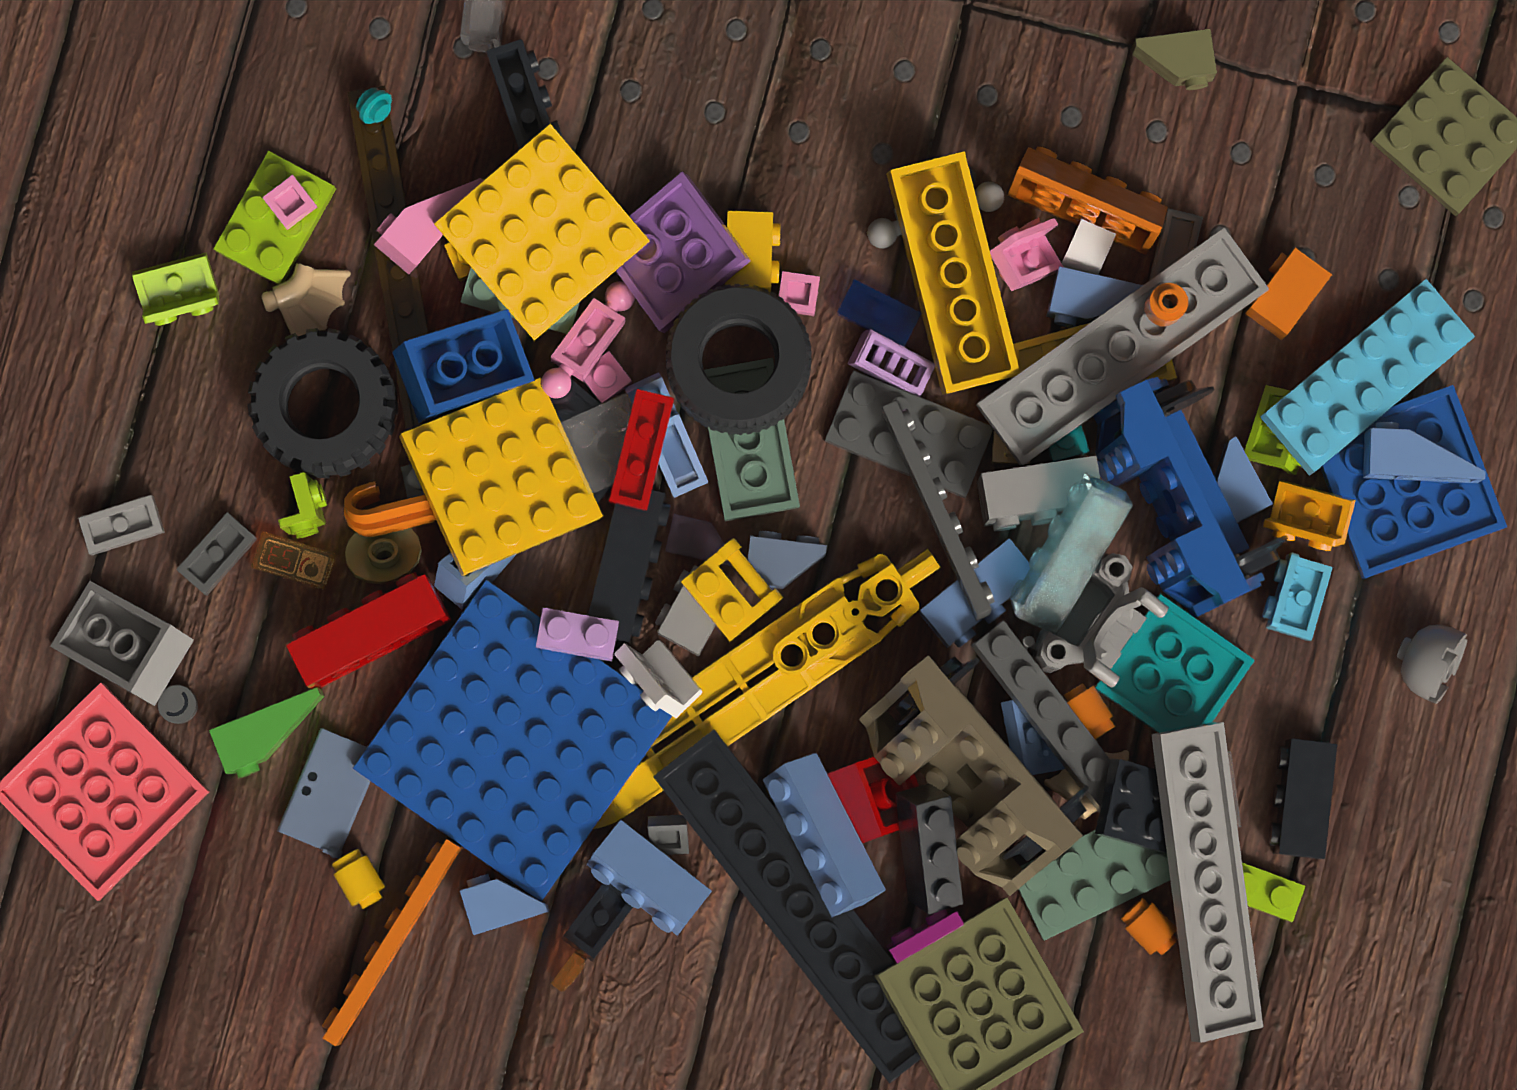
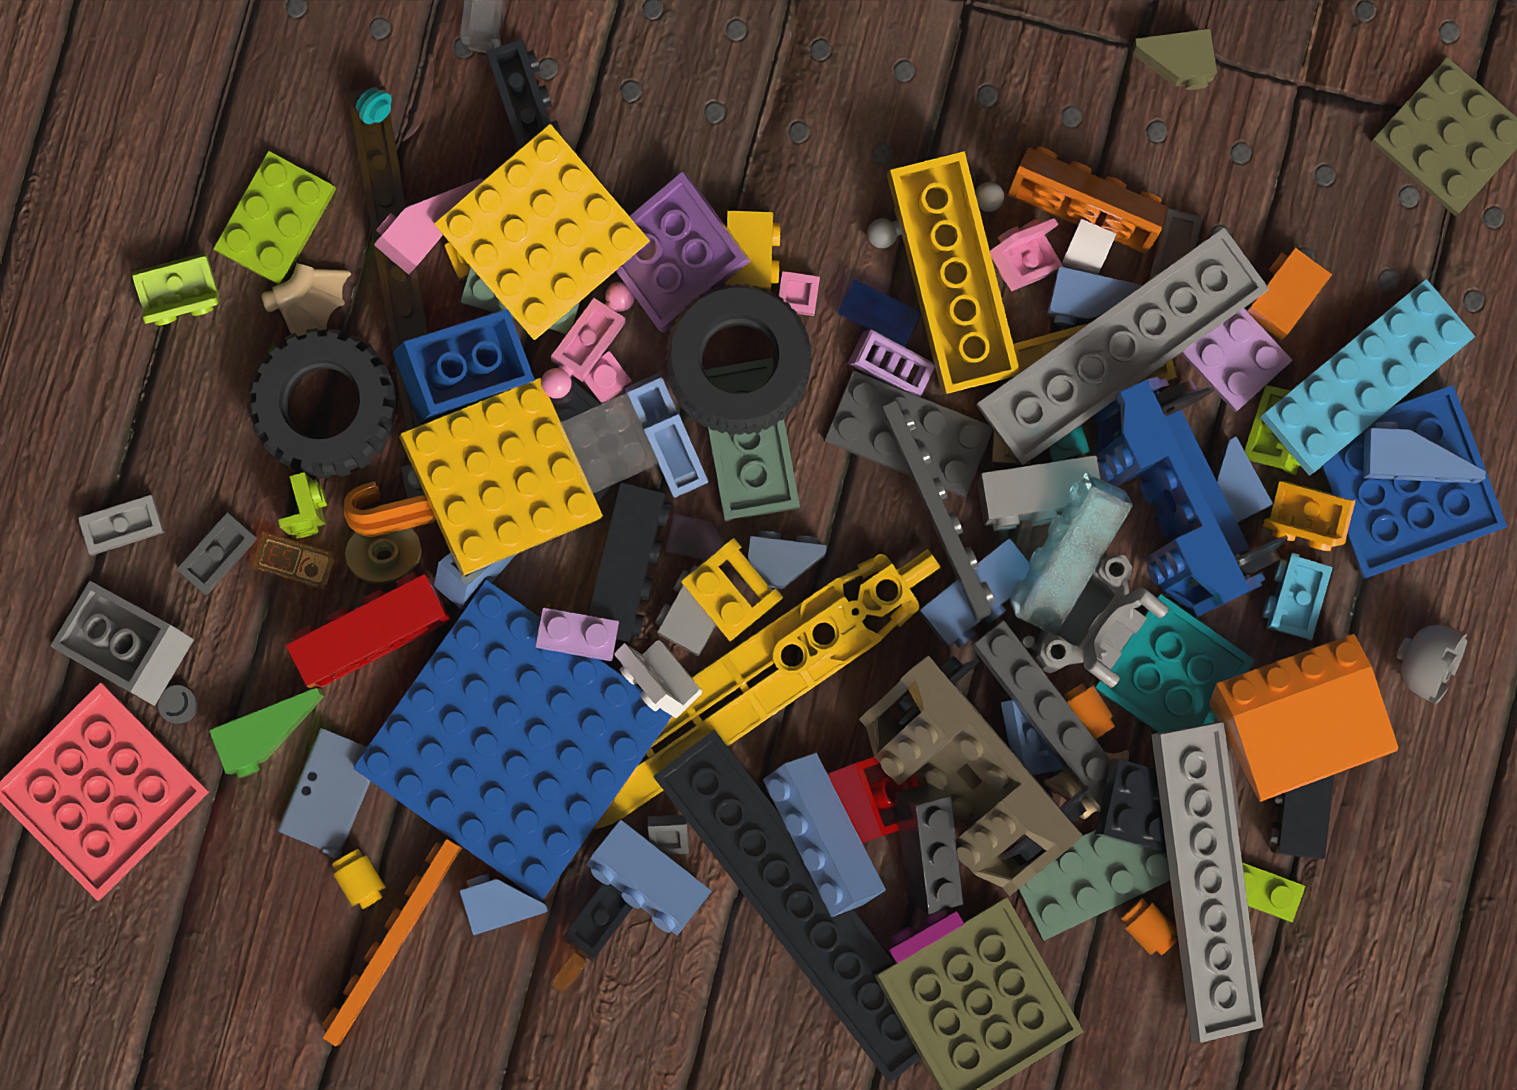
bright pink plate [262,175,317,230] -> none
red plate [609,389,674,511] -> none
orange brick [1145,283,1188,326] -> none
none -> lavender plate [1180,308,1292,413]
none -> orange slope [1209,634,1399,802]

